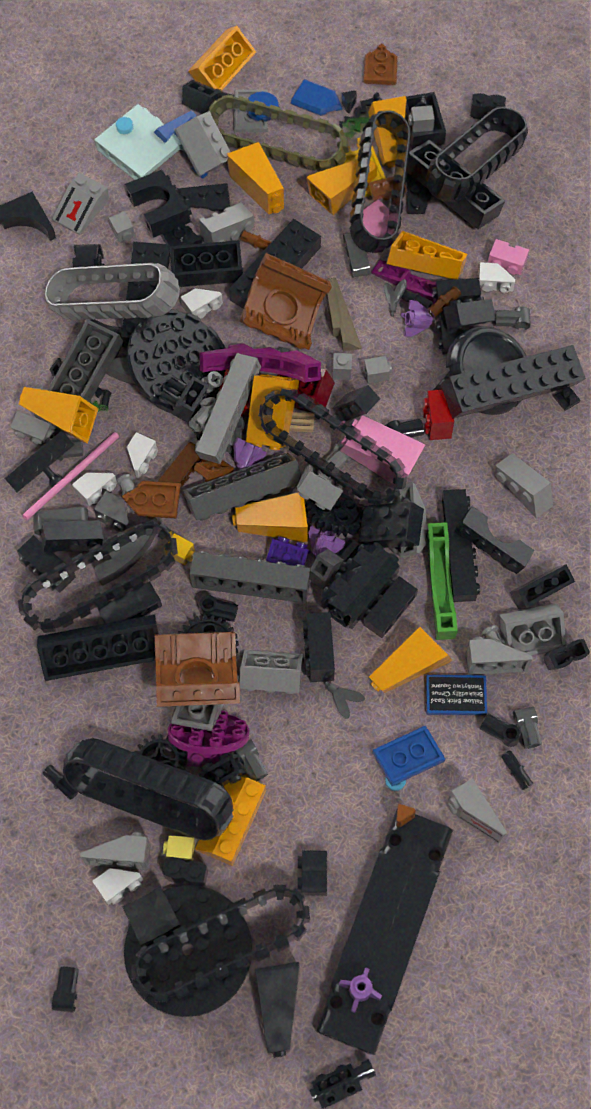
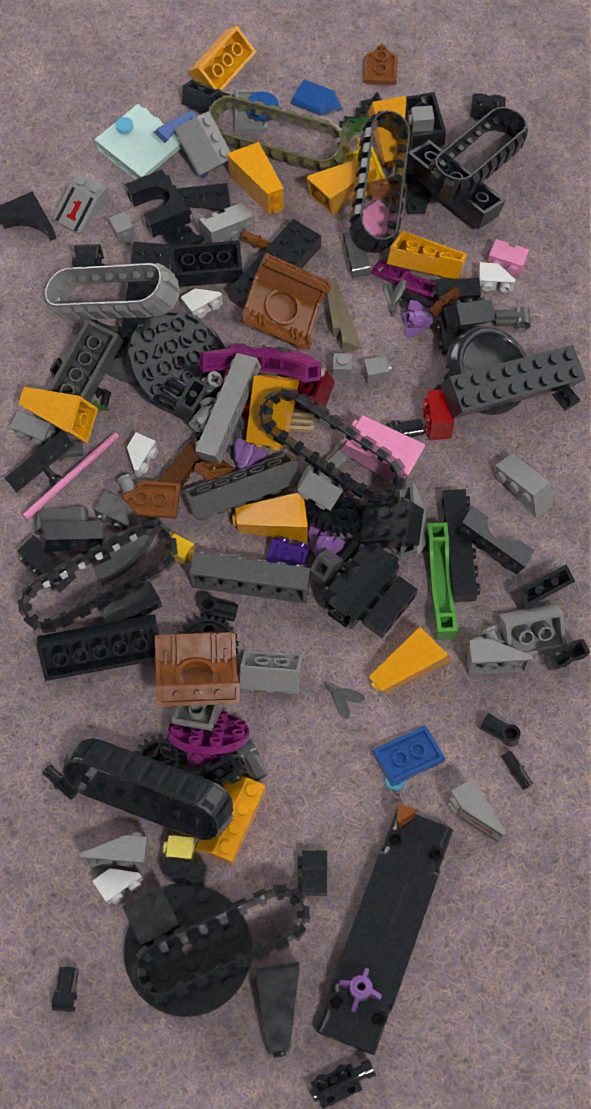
white slope [72,473,117,506] -> none
black brick [303,612,335,682] -> none
black brick [332,385,381,421] -> none
black slope [341,90,357,113] -> none
black tile [426,675,487,716] -> none
dark grey piece [513,707,542,749] -> none

